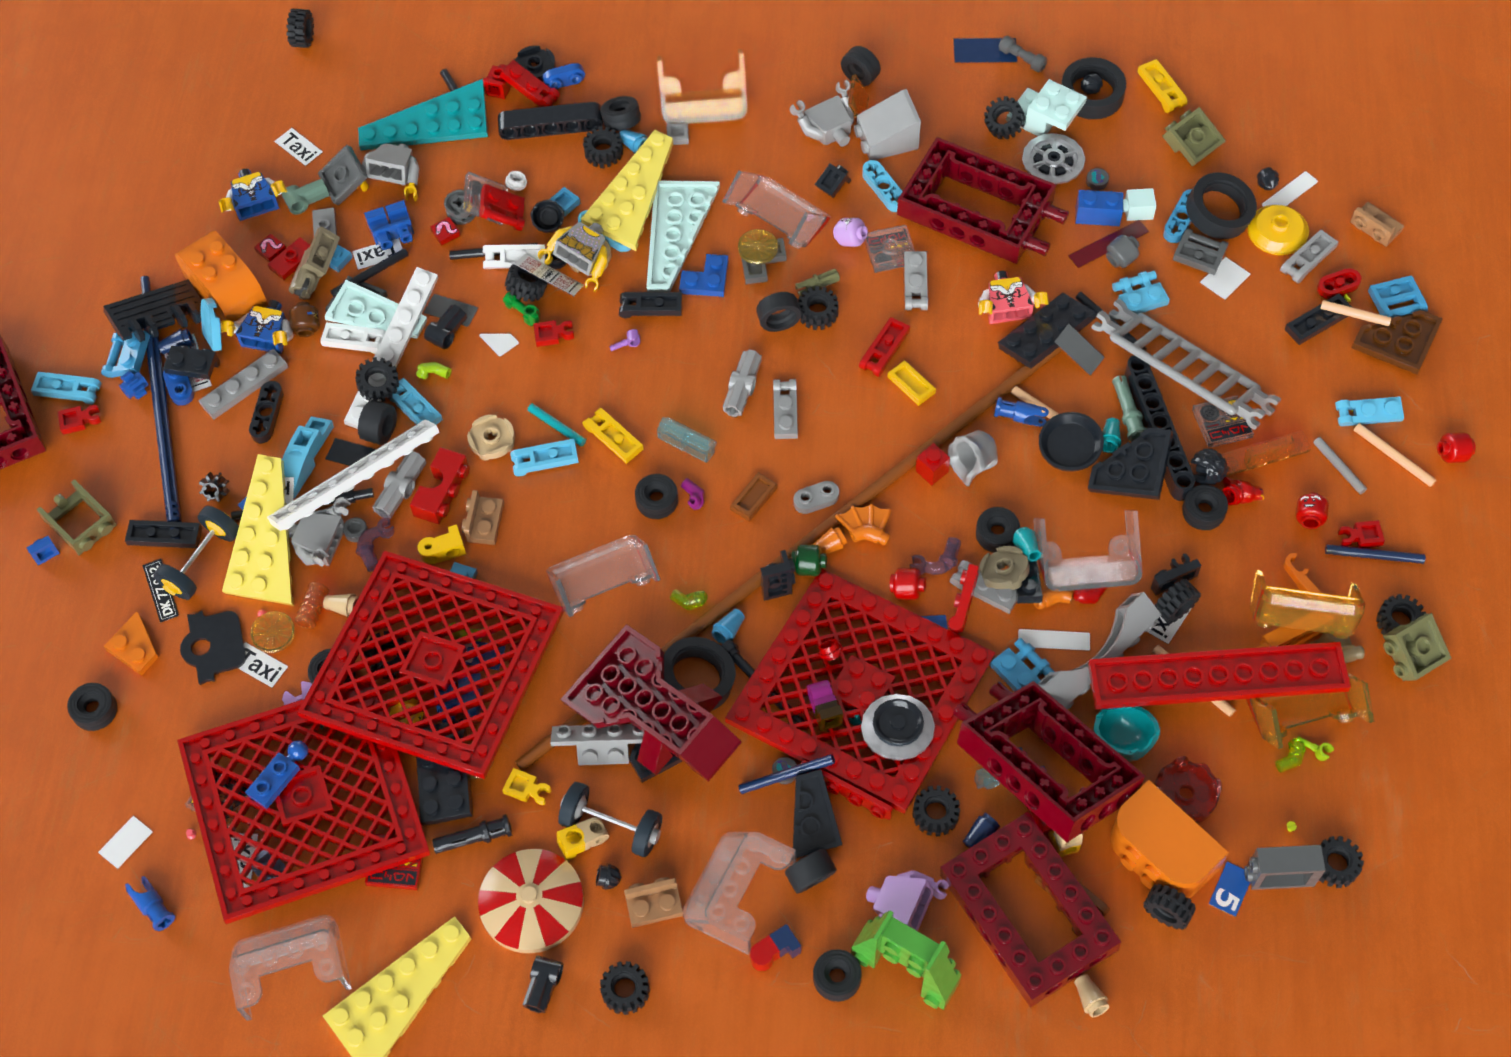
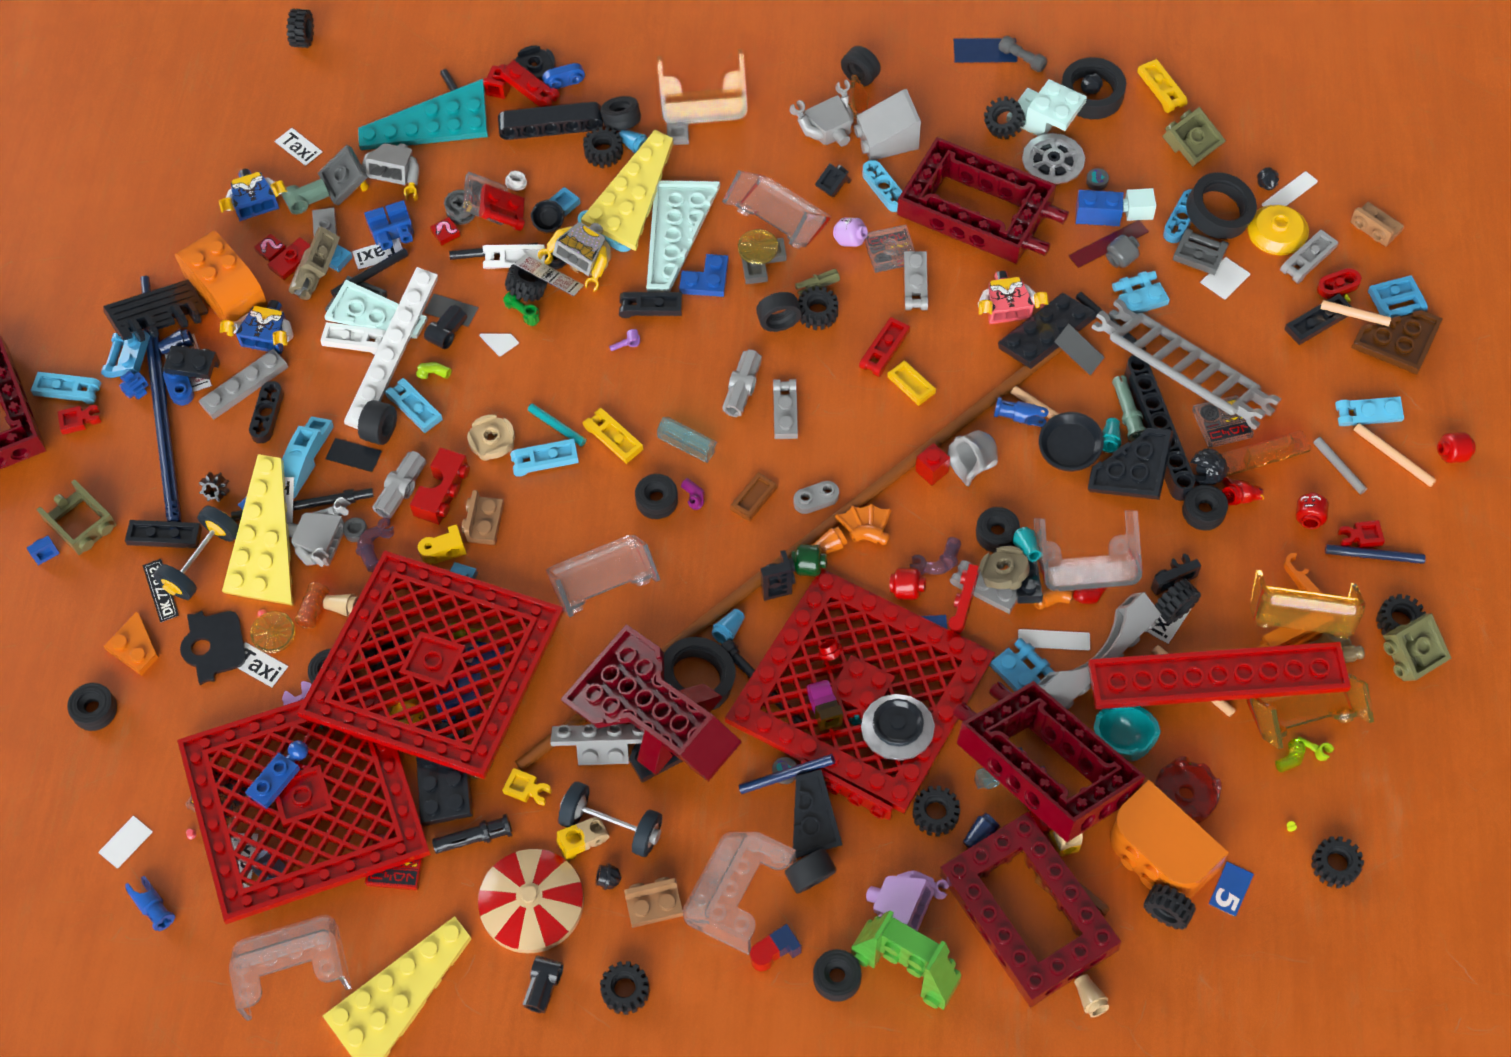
medium azure tile [201,298,222,351] -> none
white plate [267,419,440,531] -> none
reddish brown head [289,302,319,337] -> none
black tyre [355,357,399,402] -> none
red plate [533,320,574,347] -> none
clear neon green arm [670,589,708,610] -> none
dark grey window [1244,845,1326,890] -> none

